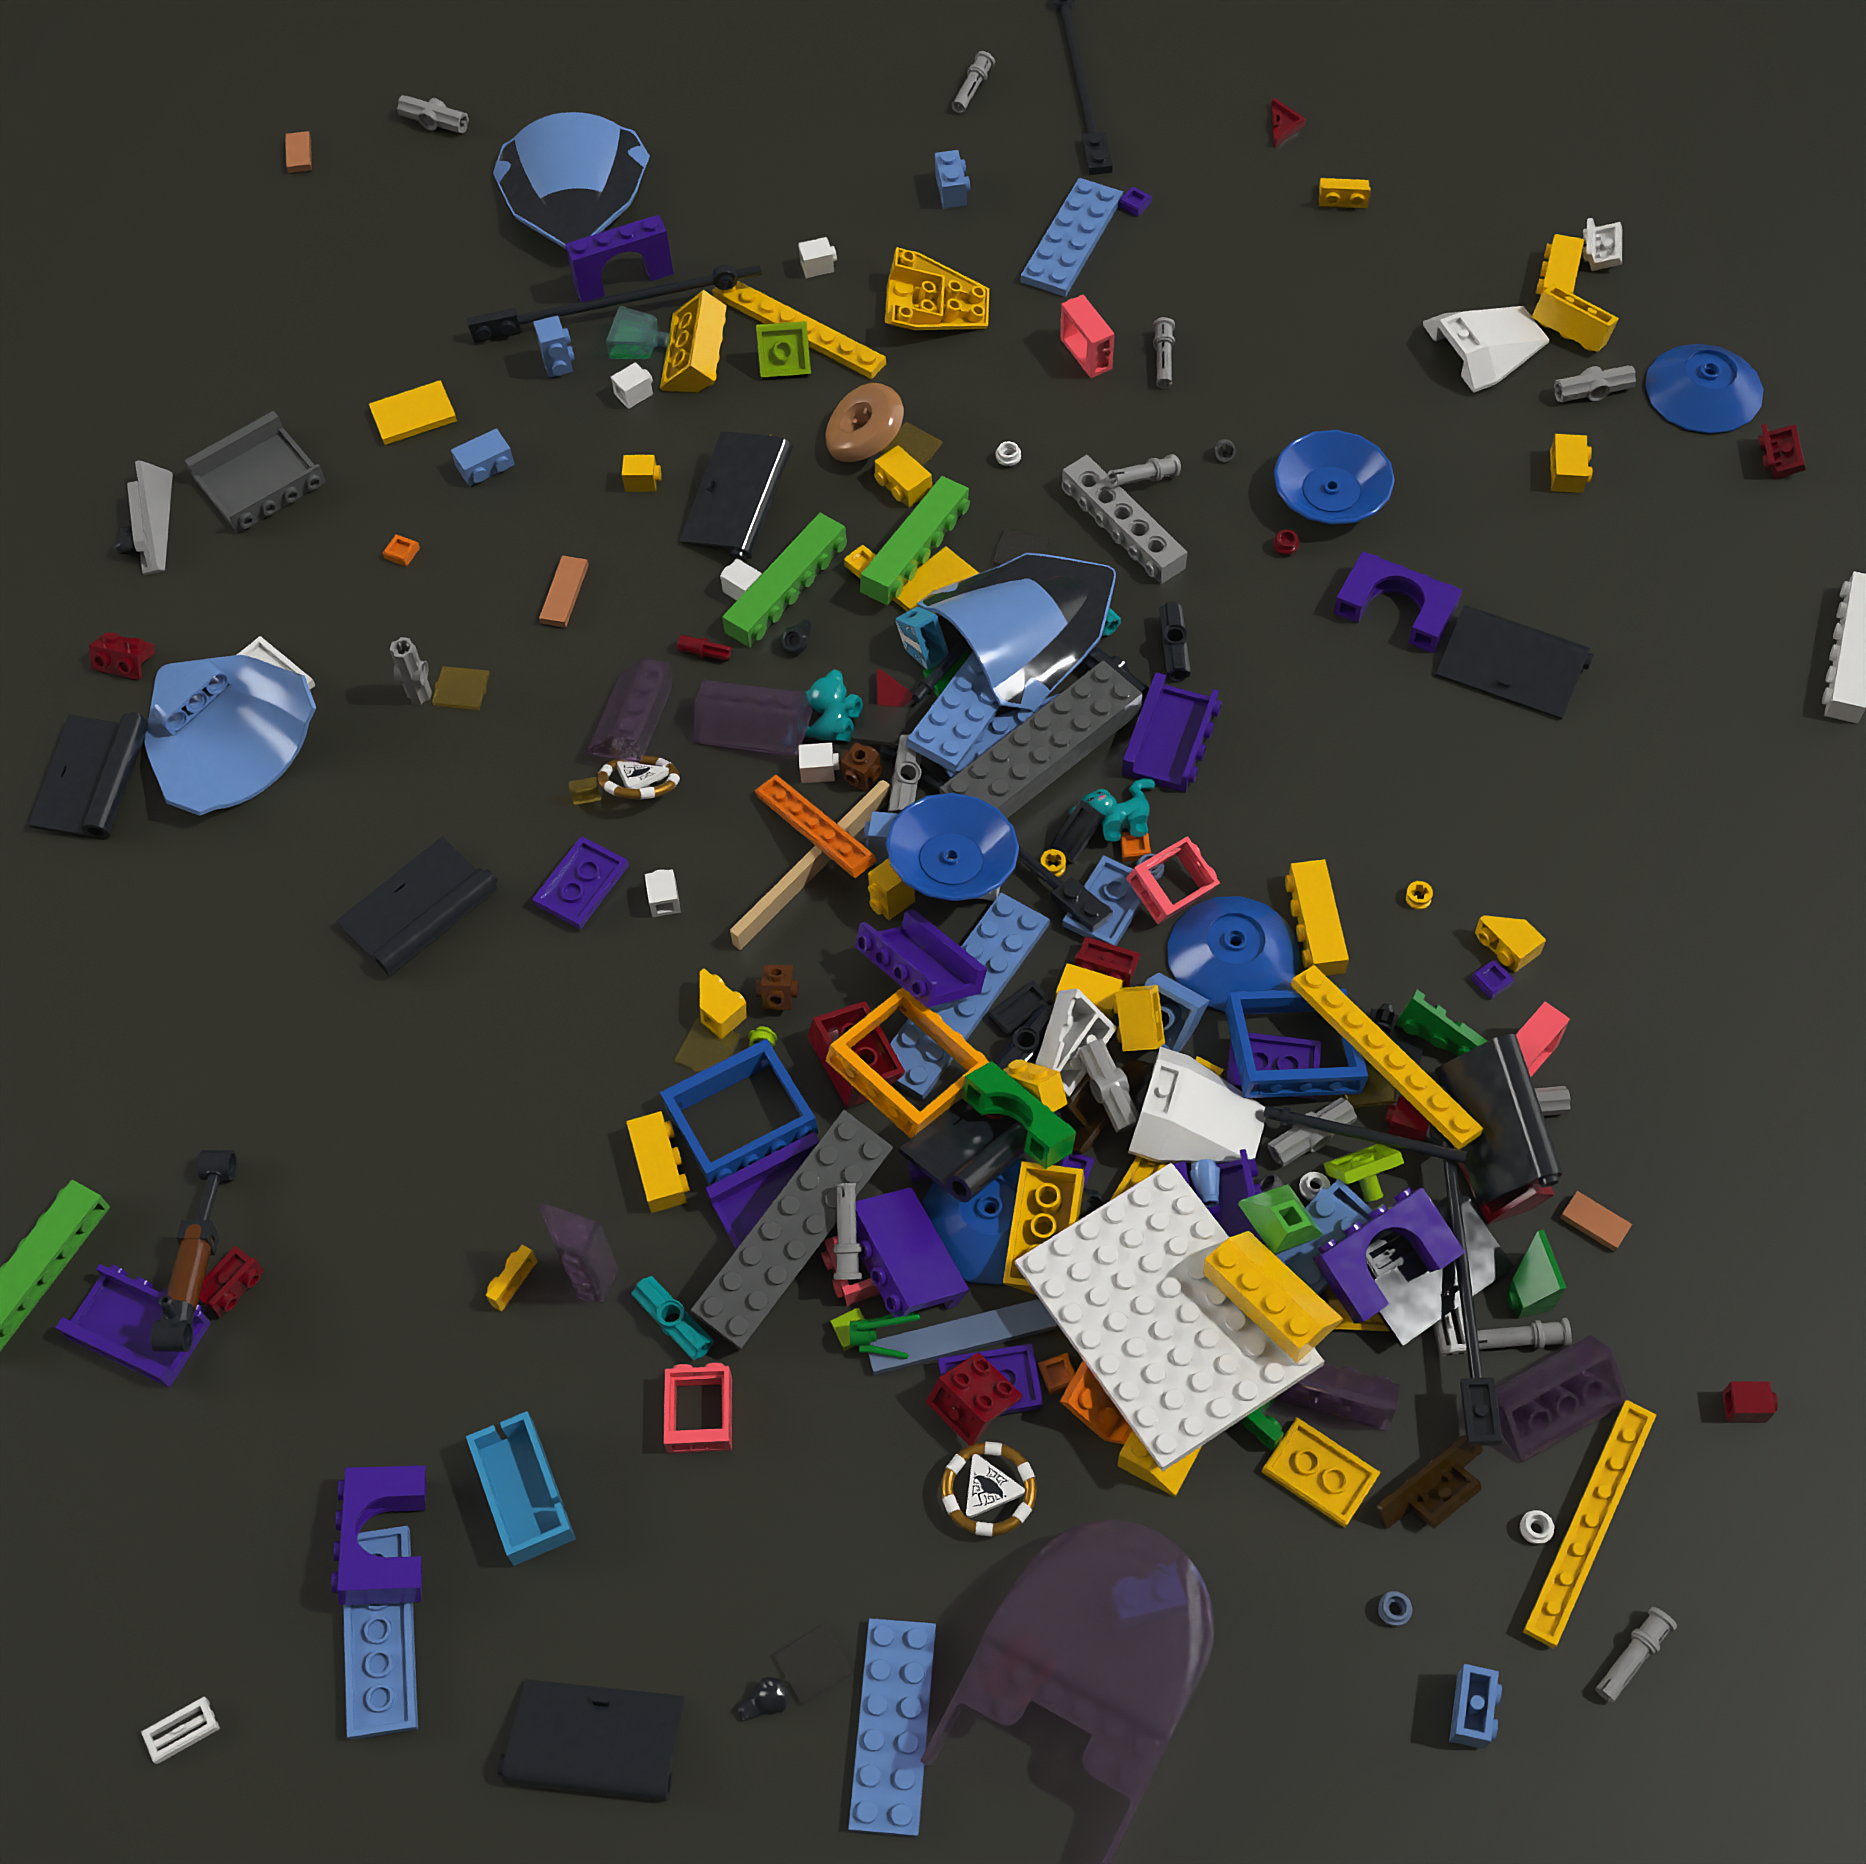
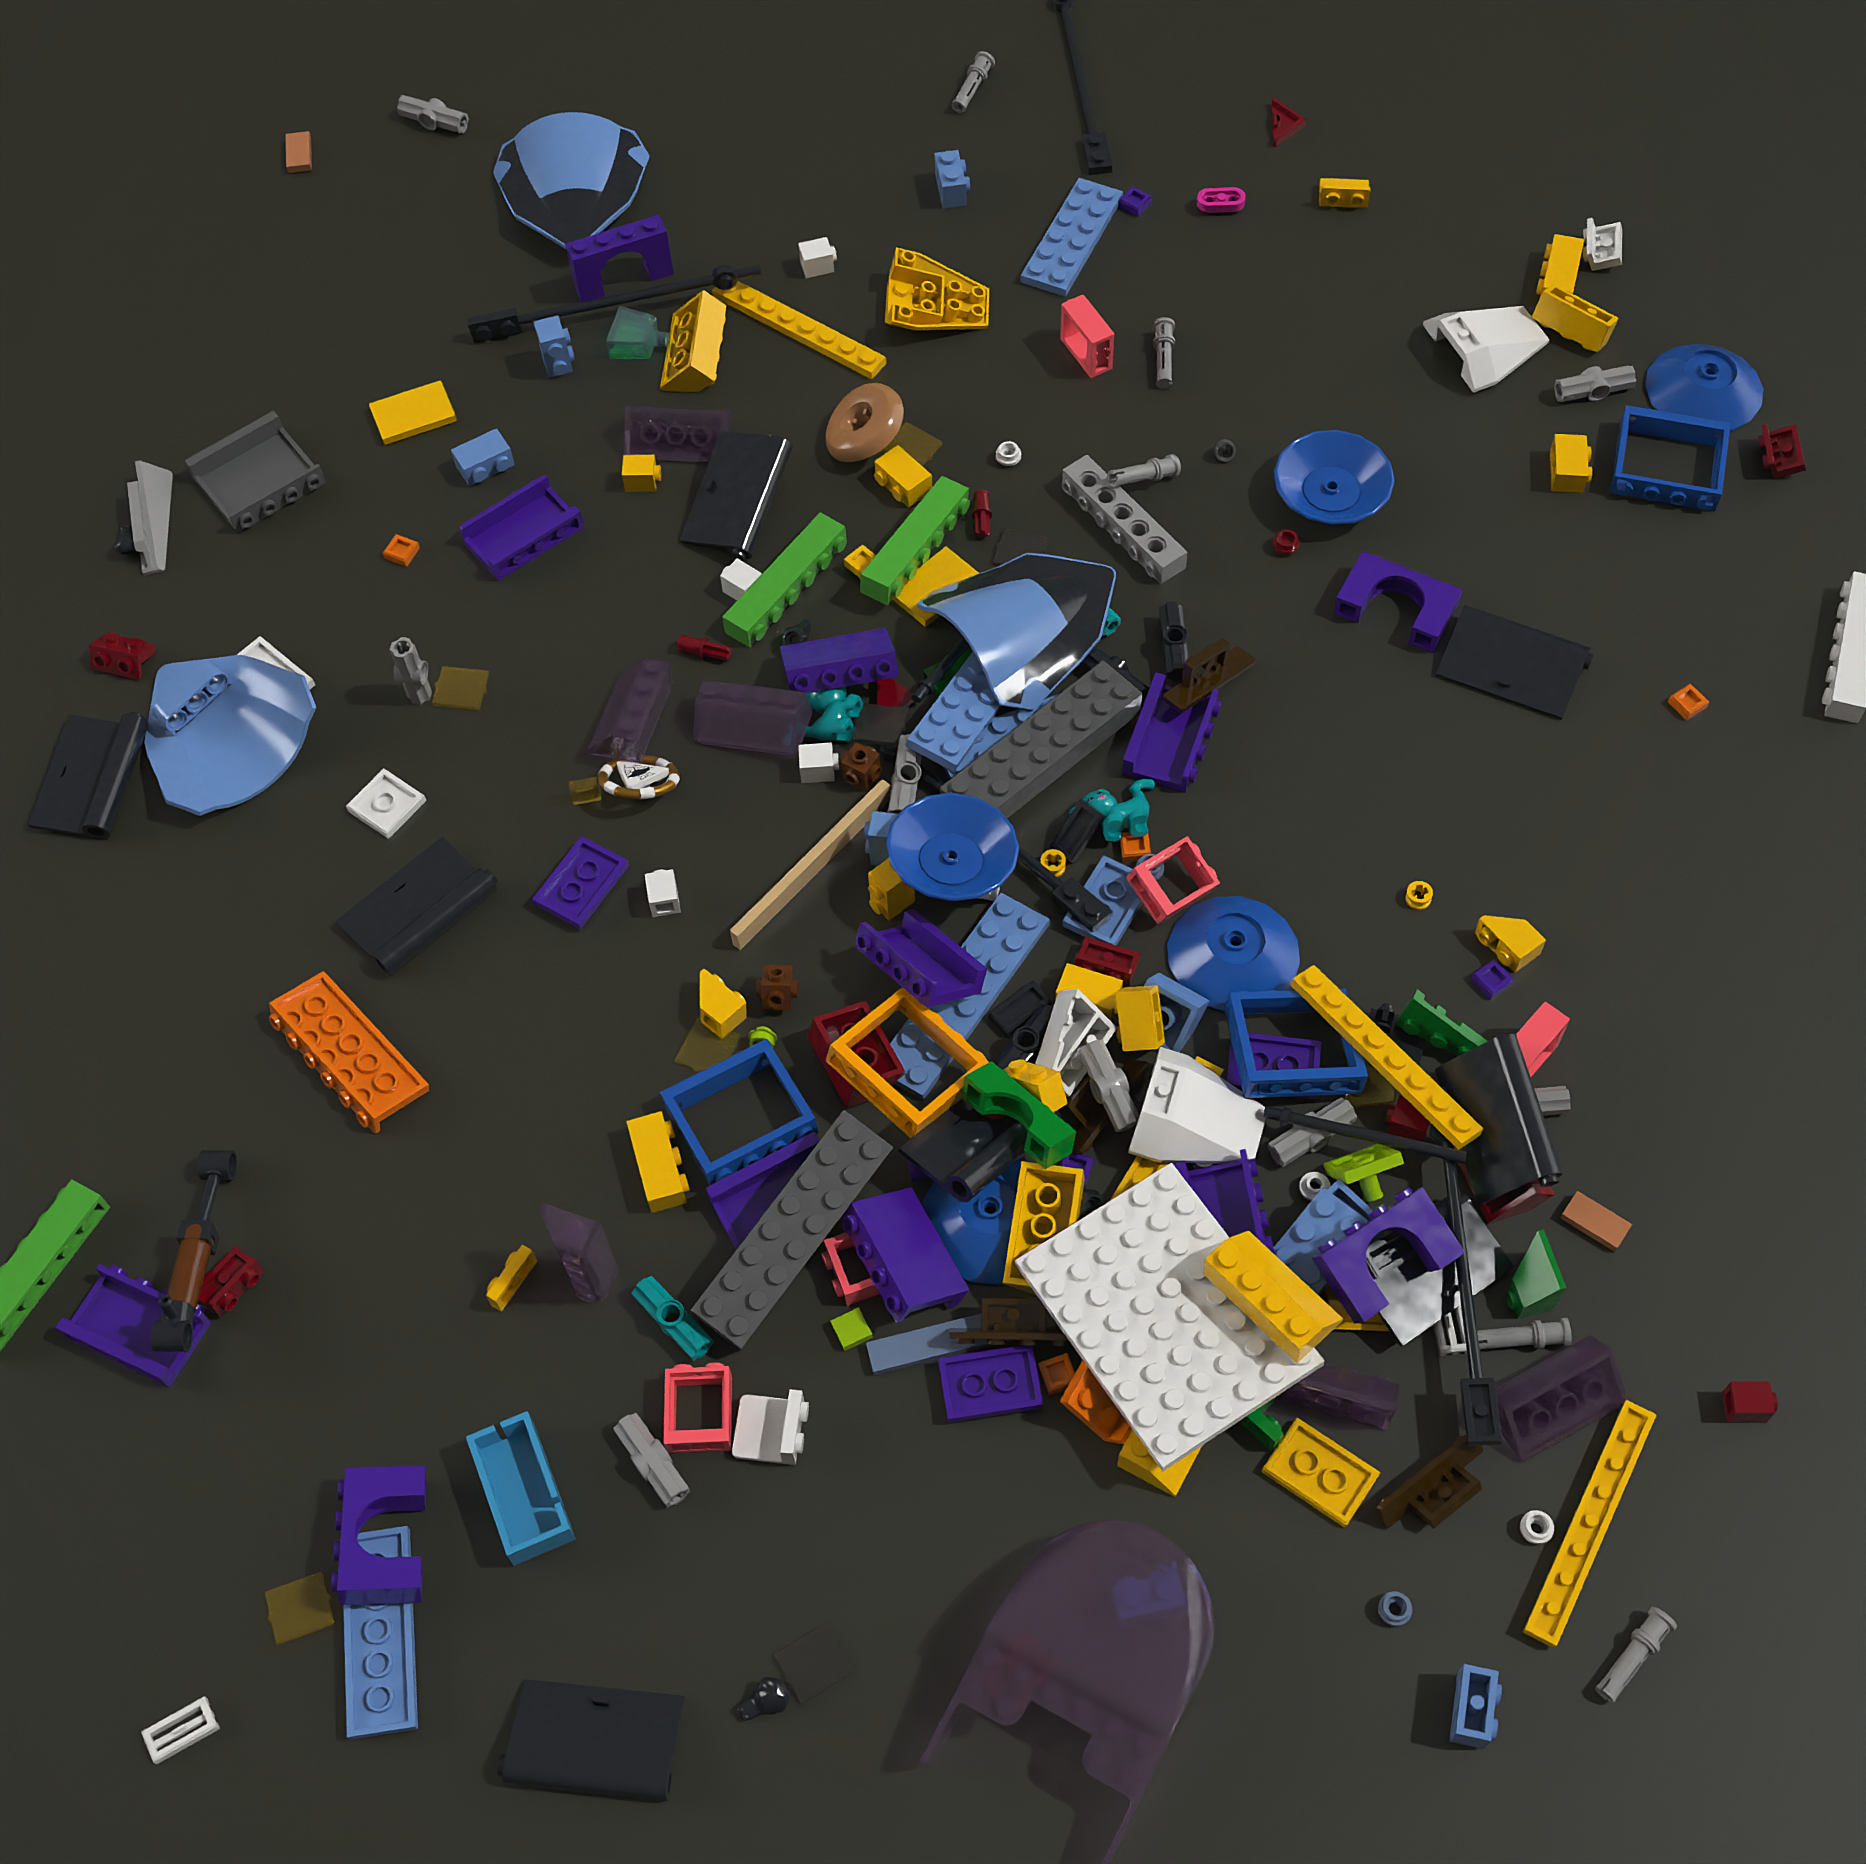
nougat tile [539,556,589,628] -> none
white brick [611,362,653,409] -> none
orange tile [755,775,877,878] -> none
lime tile [756,321,811,377] -> none
light grey pin [833,1183,862,1280] -> none
medium blue plate [848,1618,936,1838] -> none
green plant [849,1311,920,1359] -> none
dark azure torso [895,607,949,670] -> none
dark red bracket [926,1353,1023,1446] -> none
piece [941,1441,1037,1537] -> none
medium blue cone [1189,1159,1220,1208] -> none
bright green slope [1238,1184,1323,1254] -> none
dark grey hinge [1258,1173,1284,1193] -> none
yellow brick [1285,859,1349,976] -> none
none -> clear yellow piece [265,1572,335,1645]
none -> orange bracket [269,971,429,1134]
none -> white tile [346,768,426,839]
none -> dark purple panel [459,475,584,581]
none -> light grey piece [613,1413,690,1508]
none -> clear purple slope [624,404,732,463]
none -> white bracket [732,1389,809,1465]
none -> dark purple panel [780,628,898,696]
none -> dark brown bracket [949,1297,1070,1346]
none -> dark red axle [971,490,992,539]
none -> dark brown bracket [1163,638,1256,713]
none -> dark pink plate [1197,187,1246,213]
none -> blue window [1609,405,1731,511]
none -> orange tile [1668,684,1709,721]

